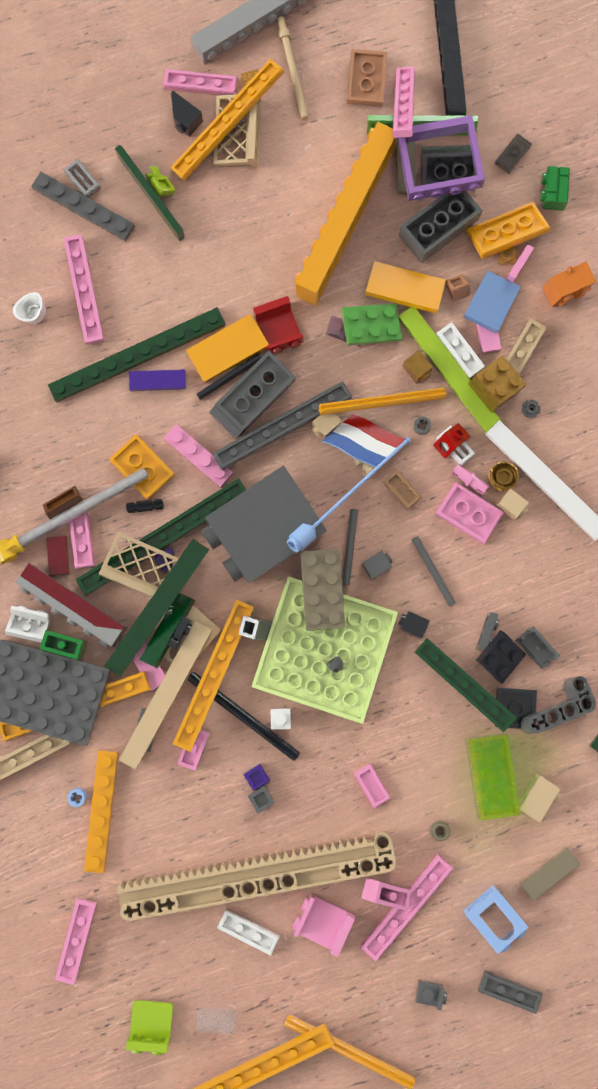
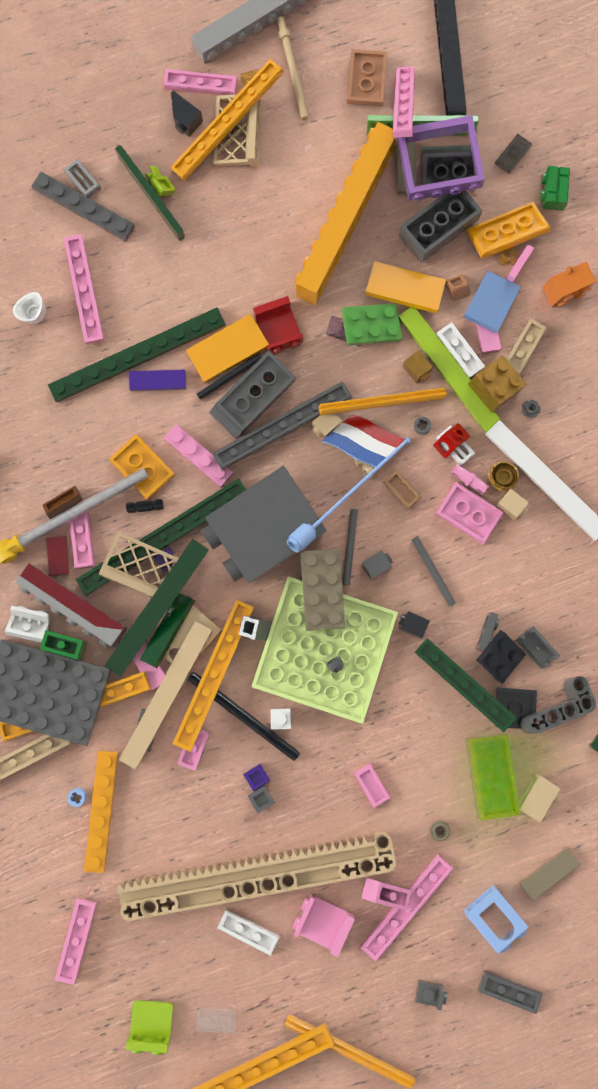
black plate [168,616,193,650] -> none

